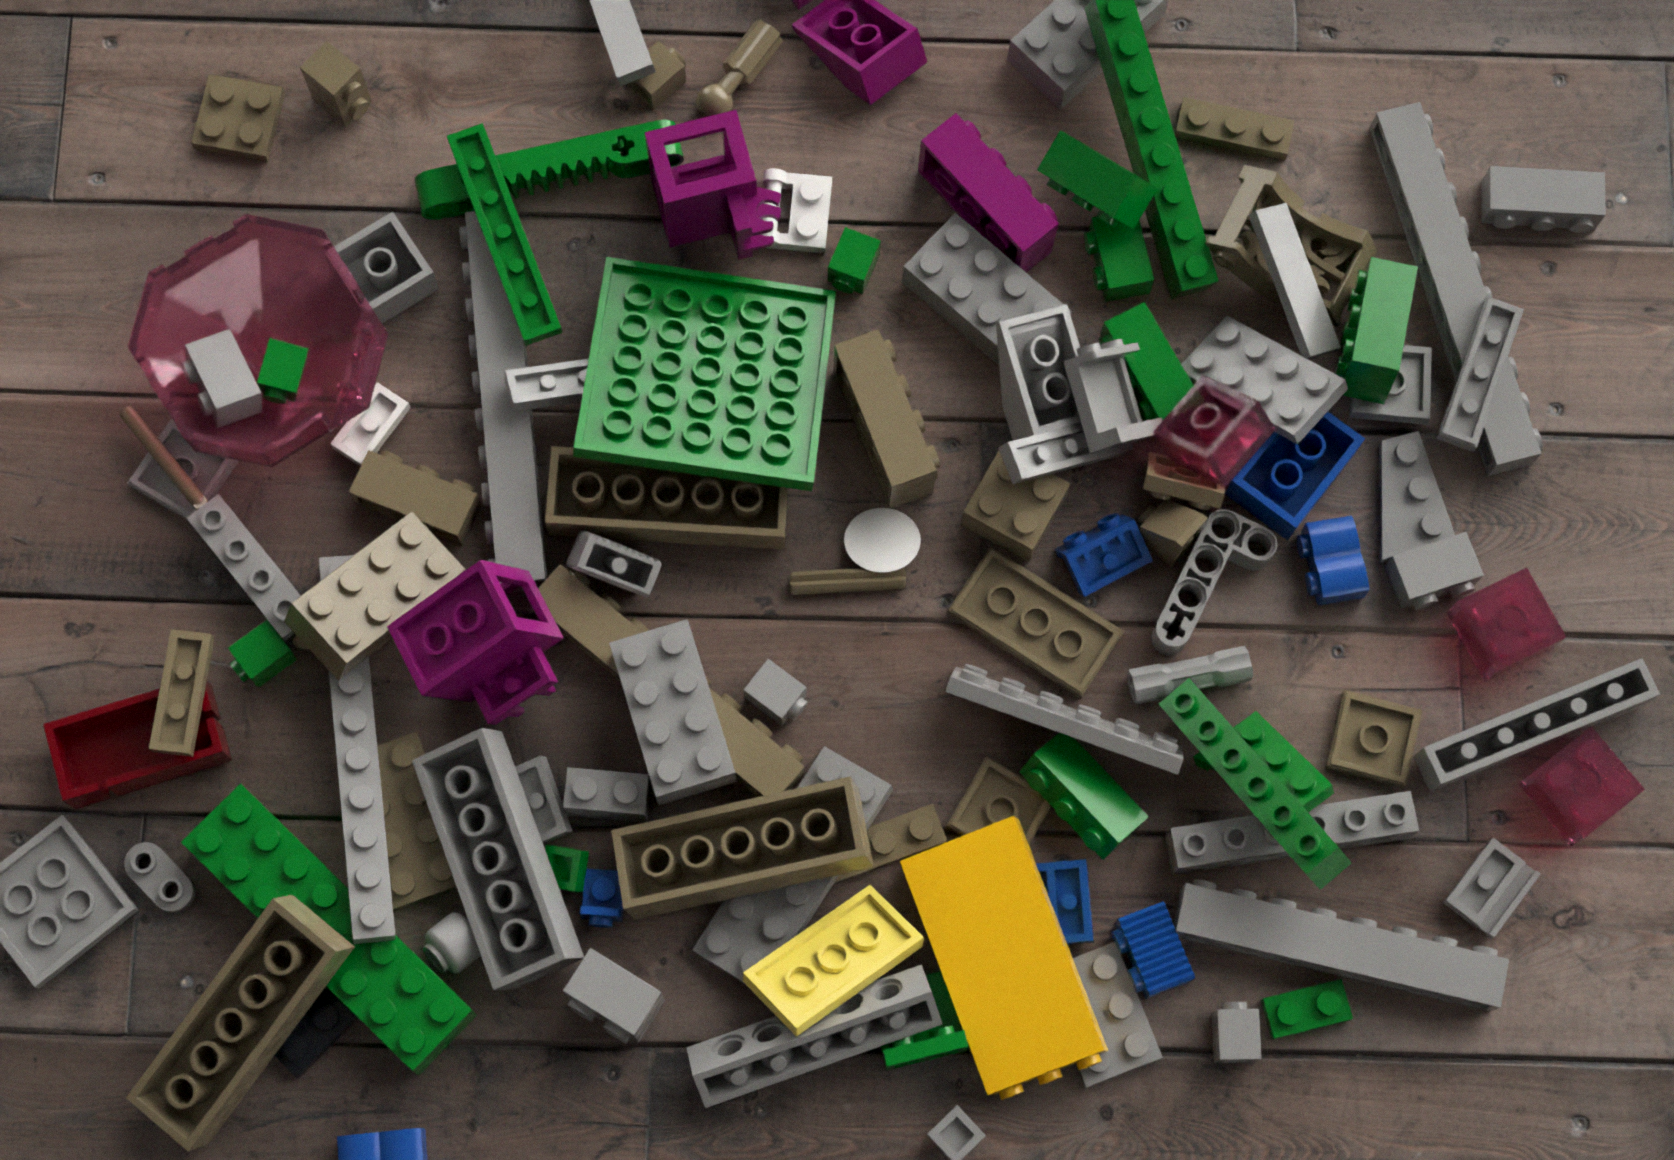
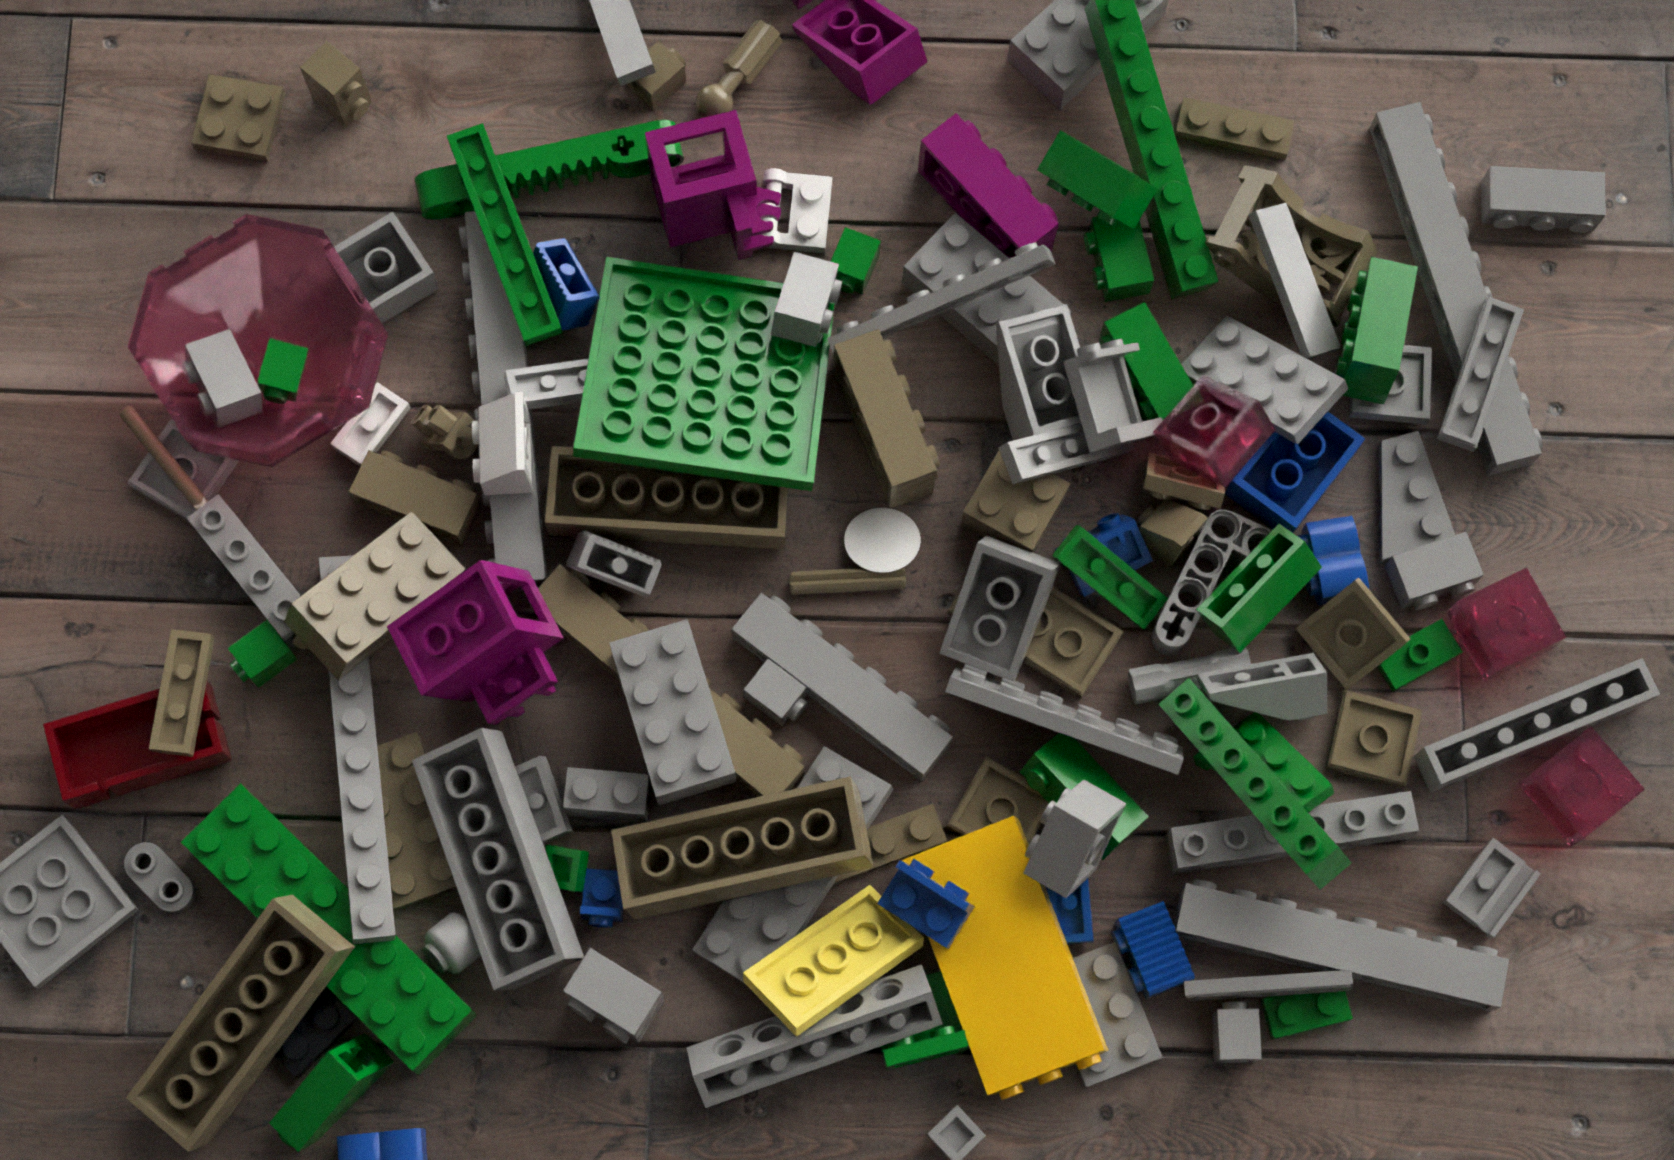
none -> green slope [269,1033,394,1152]
none -> dark tan hips [410,405,477,459]
none -> white slope [472,392,532,495]
none -> blue brick [533,238,600,331]
none -> light grey brick [732,592,953,782]
none -> brick [771,252,843,347]
none -> light grey plate [827,243,1056,353]
none -> blue bracket [877,859,975,949]
none -> light grey slope [939,535,1061,682]
none -> light grey brick [1024,780,1126,898]
none -> green plate [1052,524,1168,629]
none -> light grey tile [1184,970,1353,1002]
none -> green brick [1196,524,1322,653]
none -> light grey slope [1198,653,1328,721]
none -> dark tan plate [1295,577,1410,690]
none -> green plate [1377,618,1463,692]

